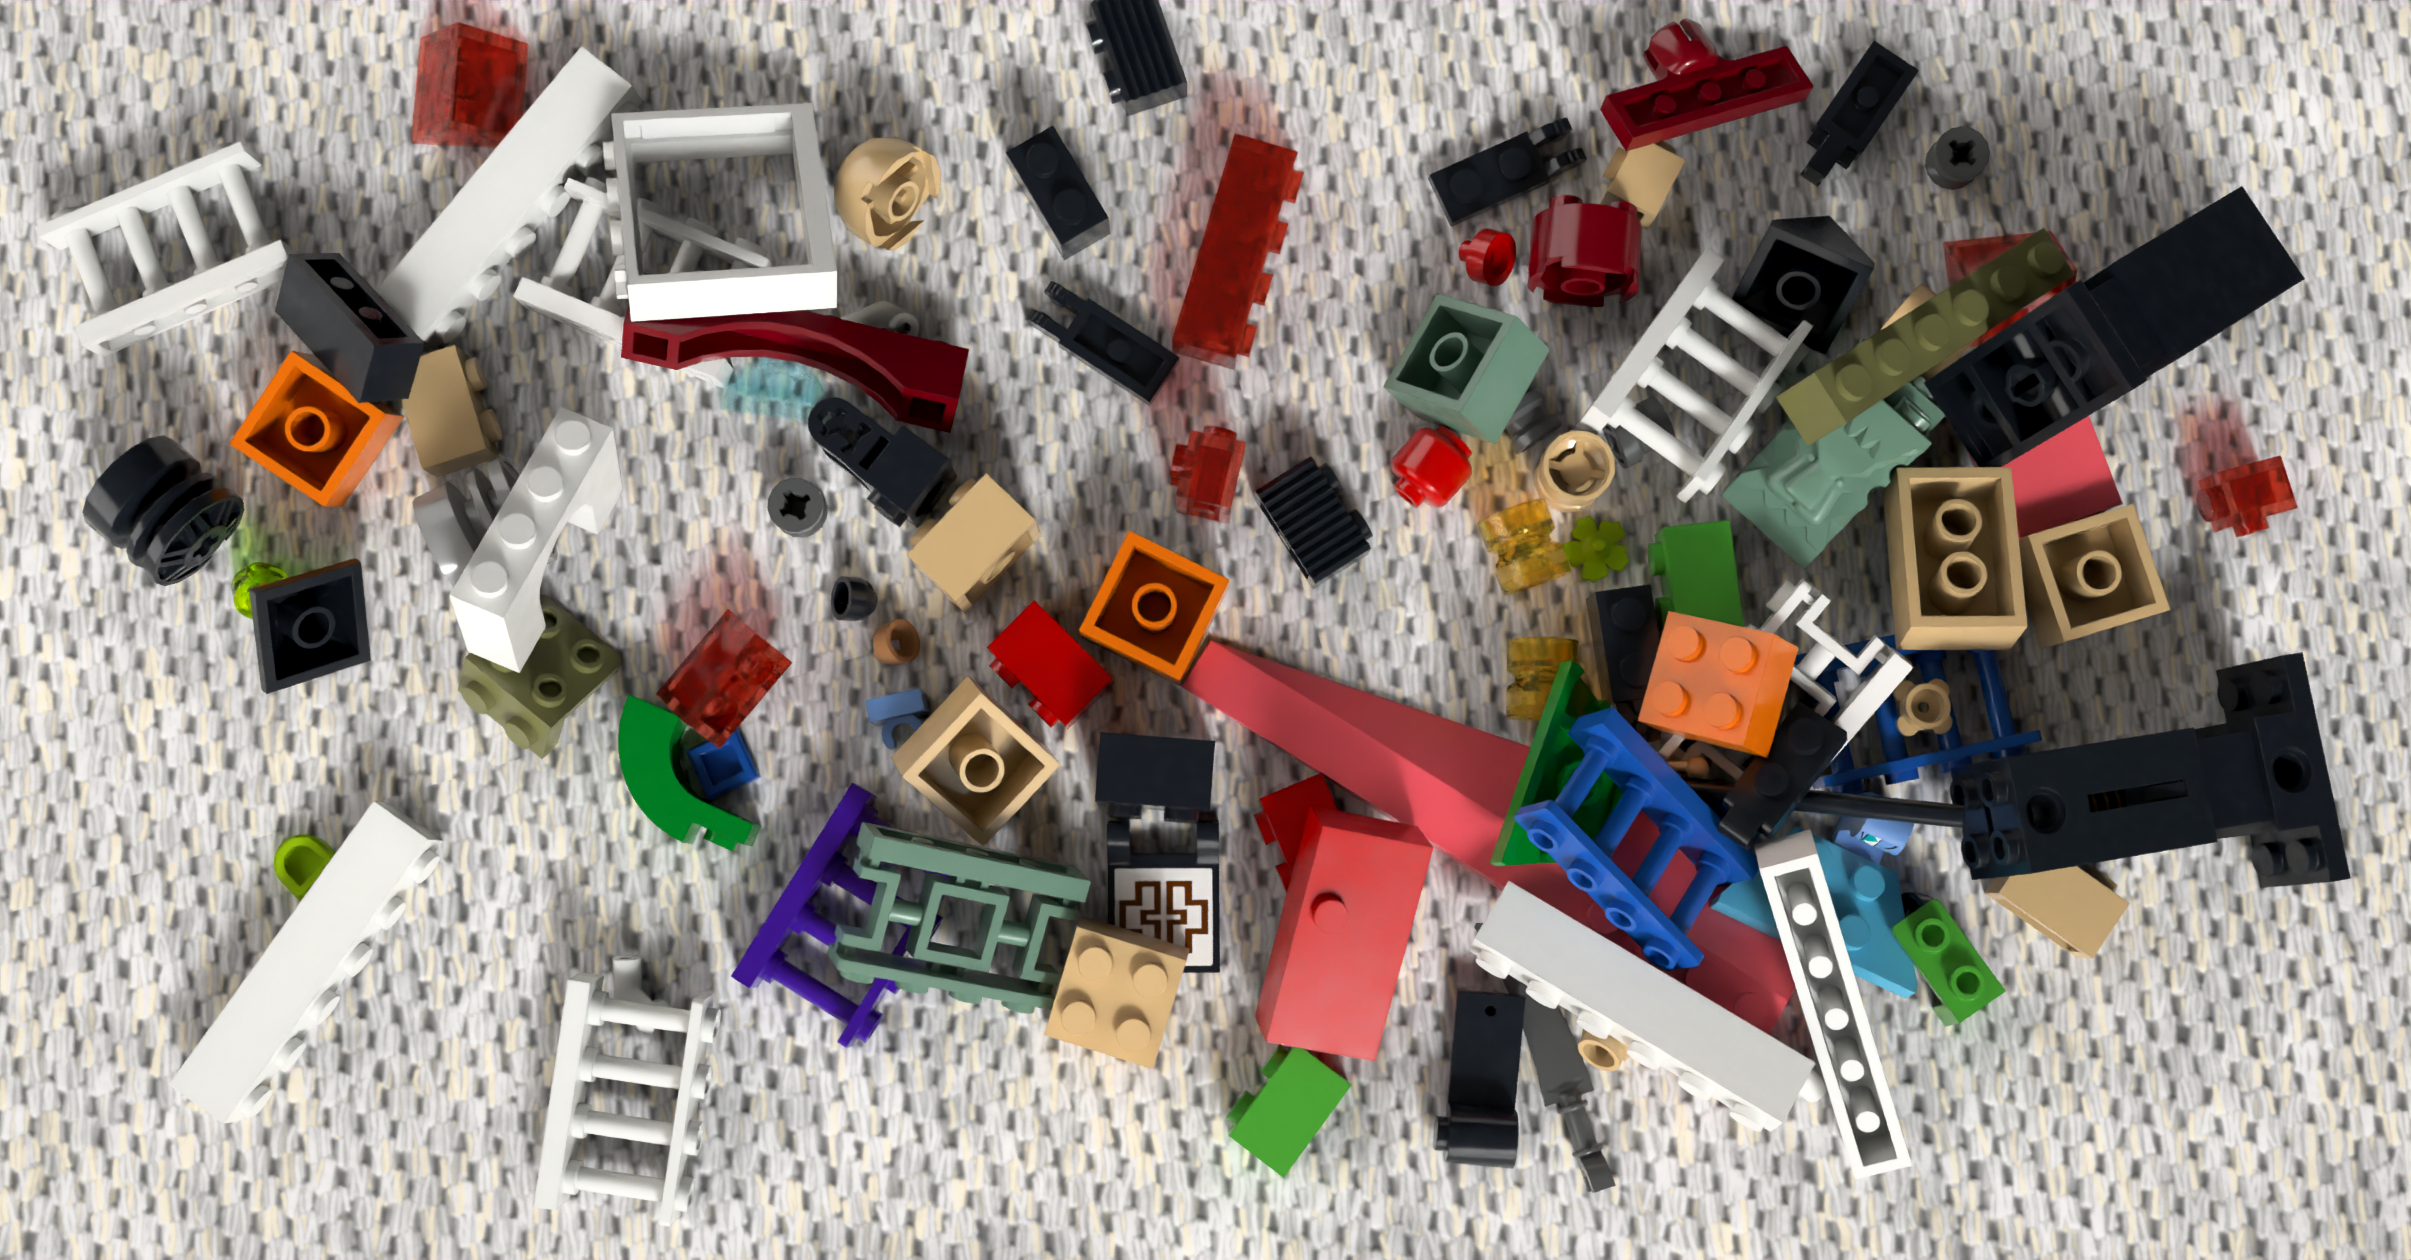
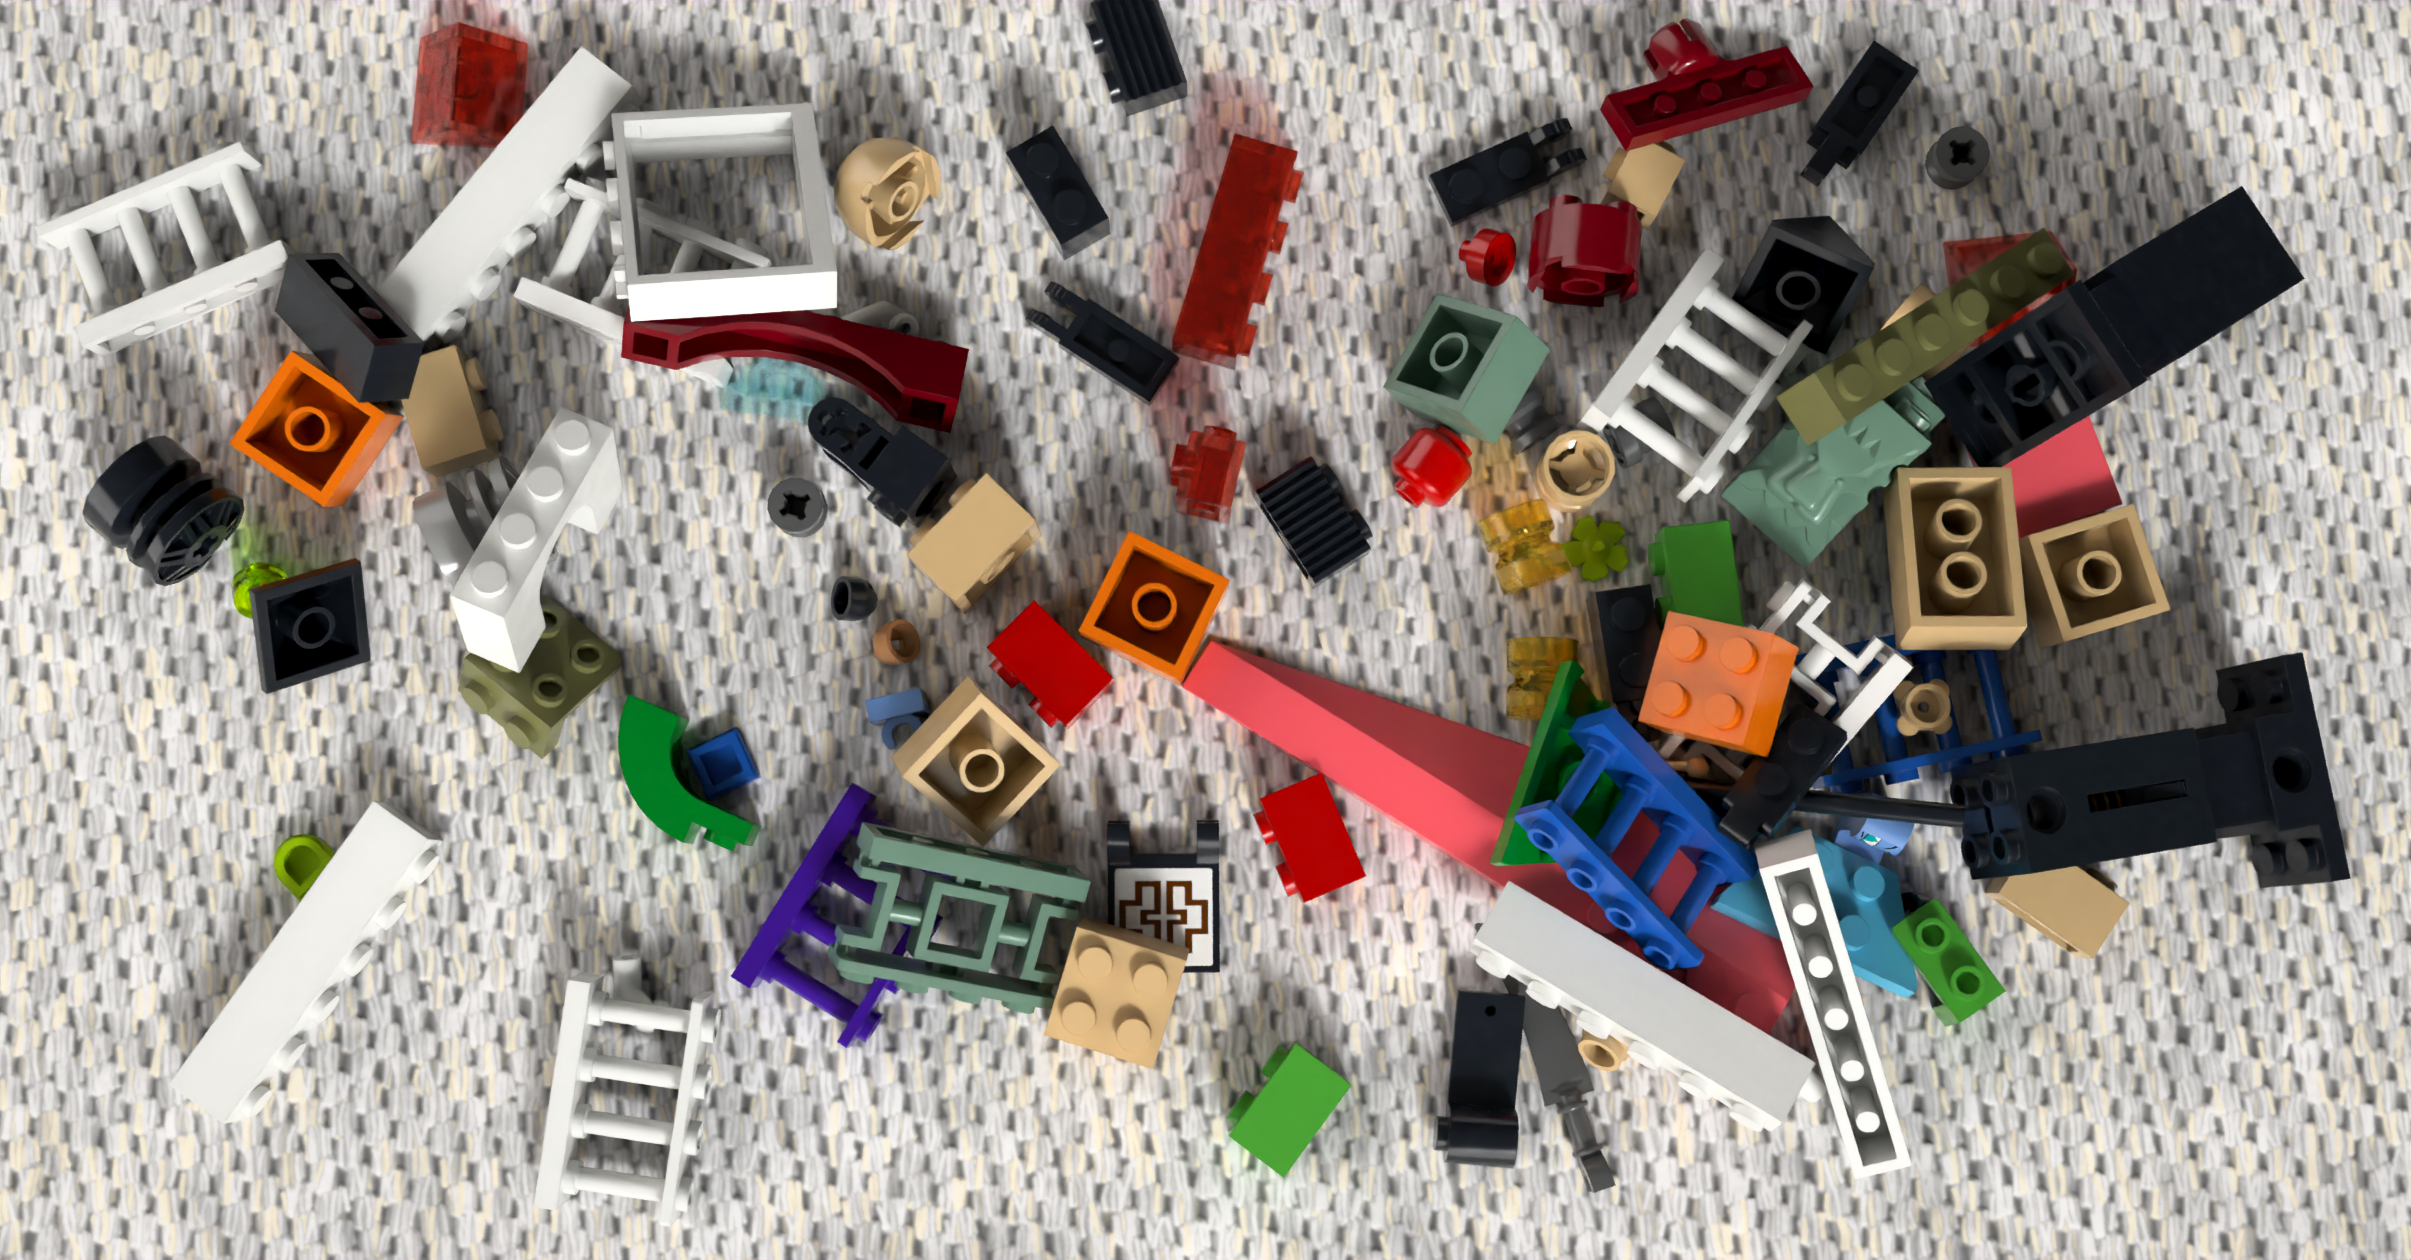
clear red brick [656,609,793,749] -> none
black brick [1095,732,1215,824] -> none
brick [1255,805,1434,1061] -> none
clear red brick [2196,455,2298,538] -> none

